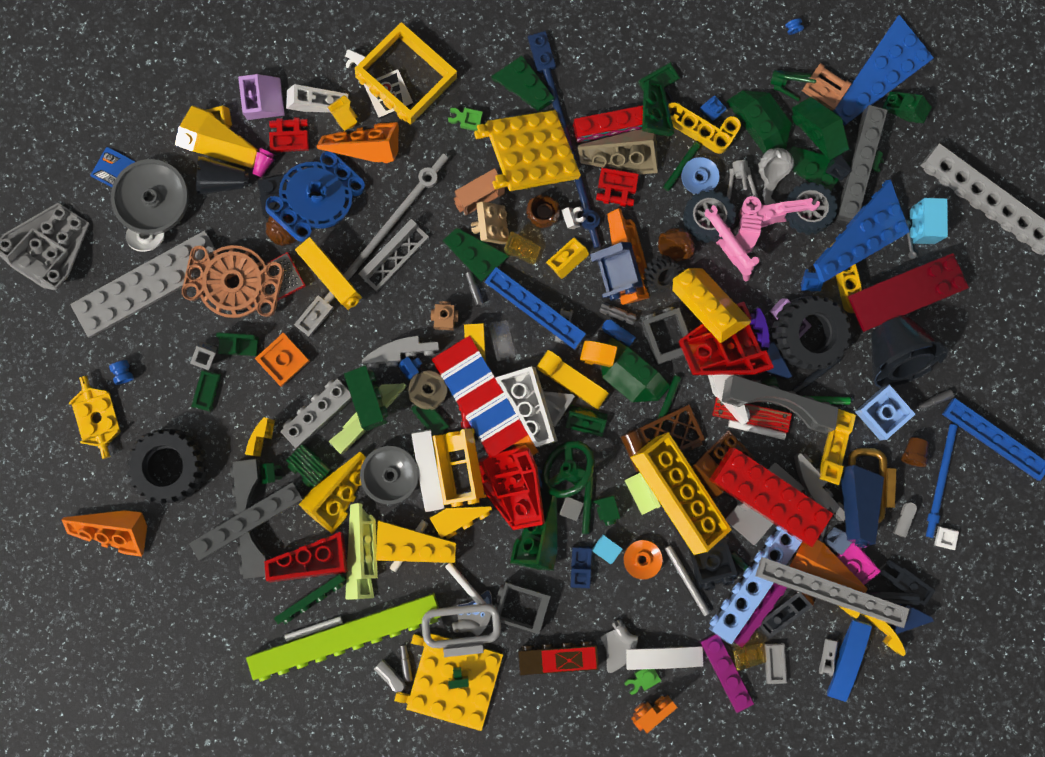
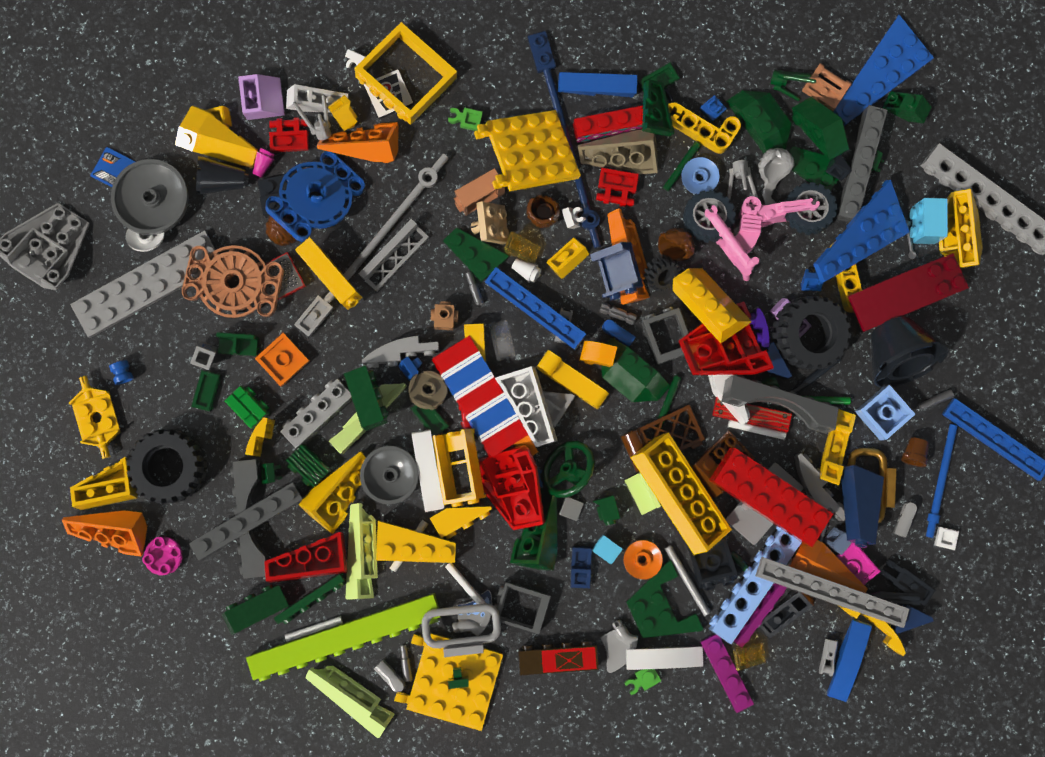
dark green wing [491,56,554,111] -> none
dark green slope [565,405,608,437] -> none
dark green bar [582,476,594,534] -> none
orange plate [631,695,678,733] -> none
light grey tile [764,643,787,684] -> none
blue bush [785,18,804,35] -> none
none -> yellow wedge [70,457,138,510]
none -> dark pink dish [142,537,182,575]
none -> dark green wedge [222,584,289,635]
none -> green brick [224,385,270,430]
none -> light grey plant [293,95,331,140]
none -> yellowish green wedge [306,666,395,738]
none -> white cone [512,258,541,282]
none -> blue slope [558,72,637,98]
none -> dark green wing [626,560,703,638]
none -> yellow wedge [939,189,982,268]

